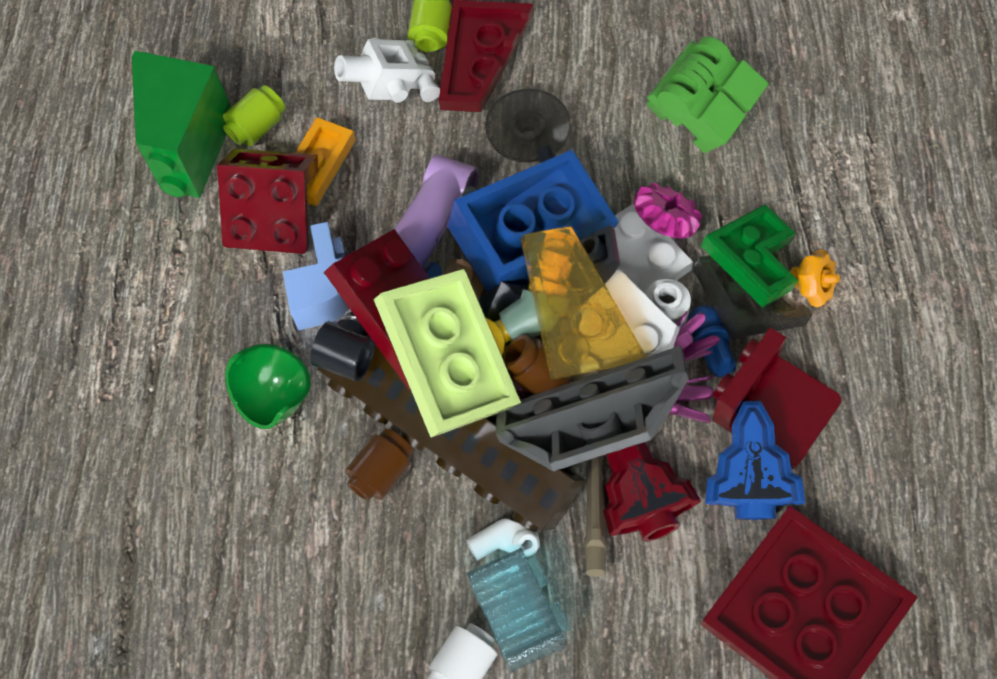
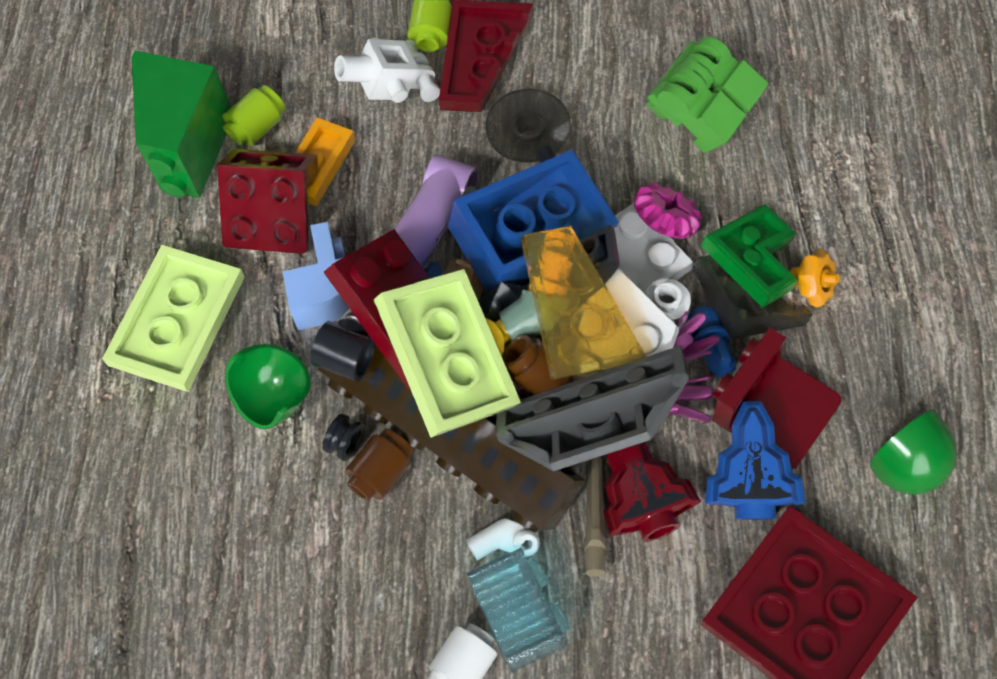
none -> yellowish green plate [102,245,245,392]
none -> black bush [322,413,365,461]
none -> green helmet [870,409,957,495]

